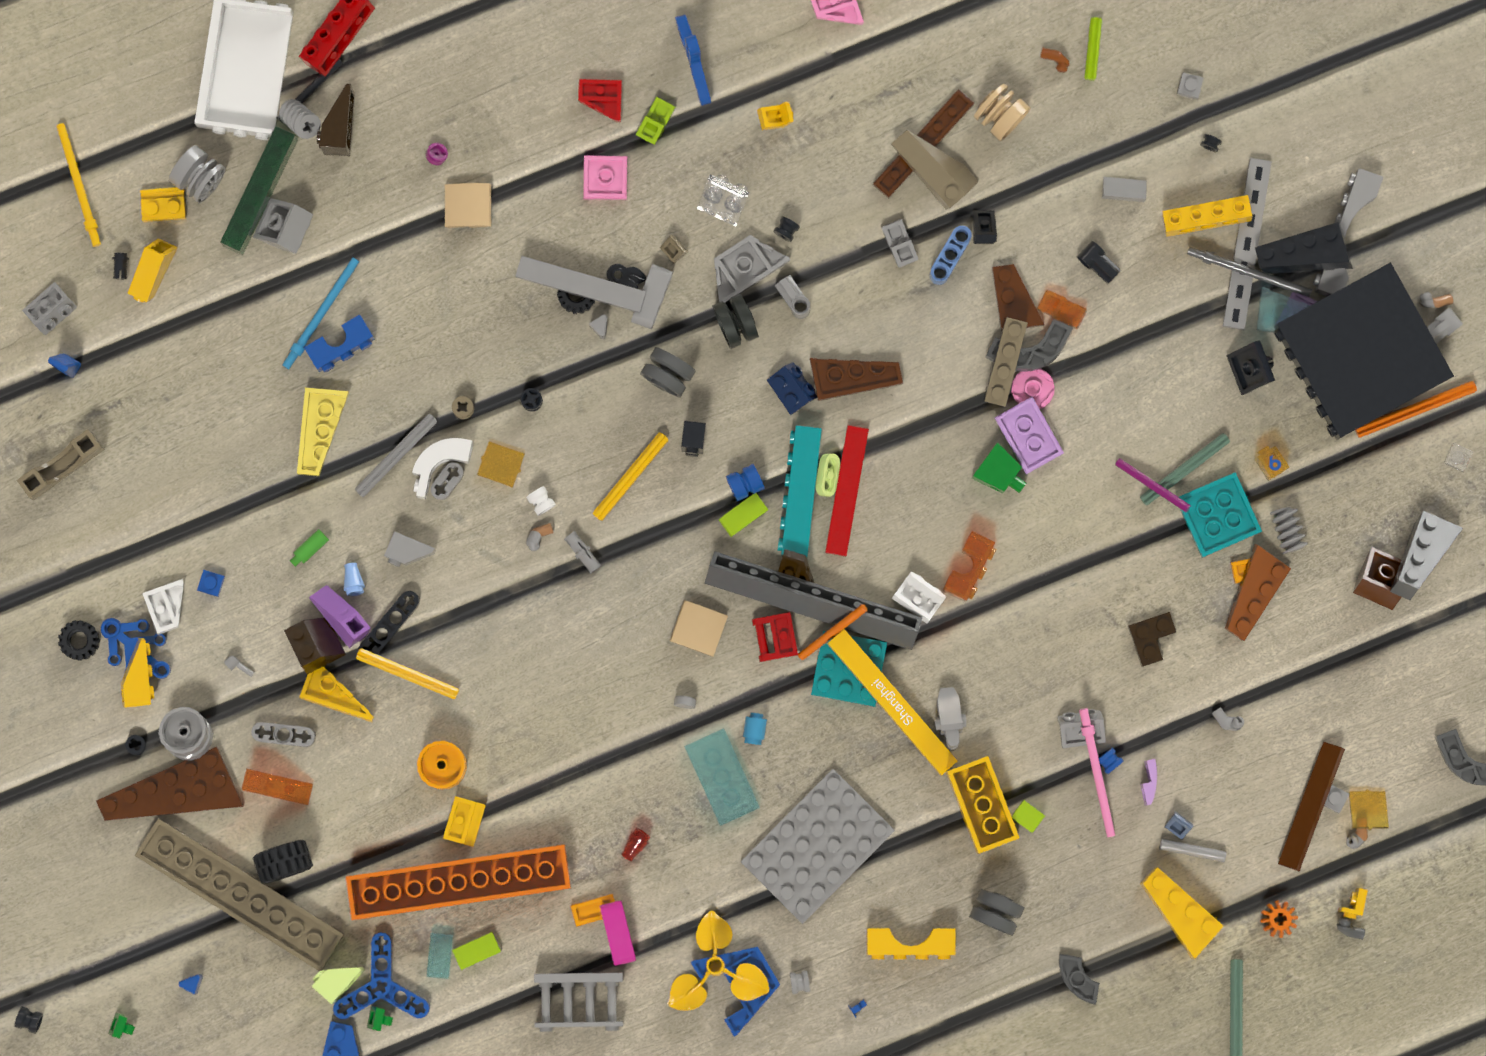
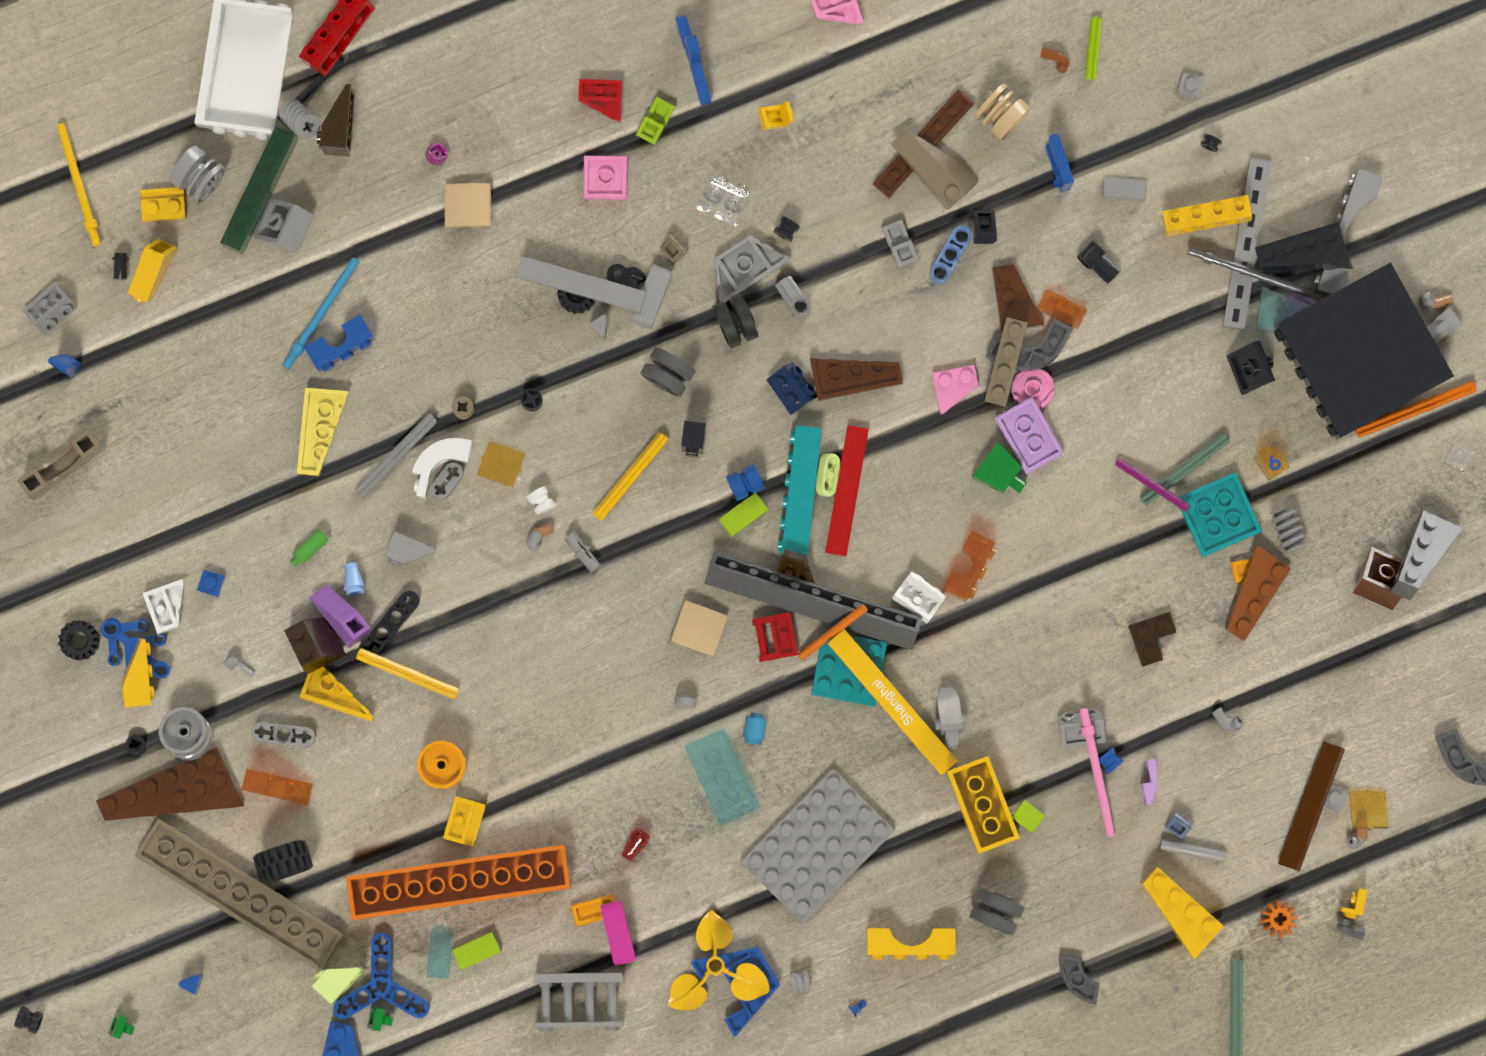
none -> bright pink wing [932,365,979,415]
none -> blue container [1045,134,1074,193]

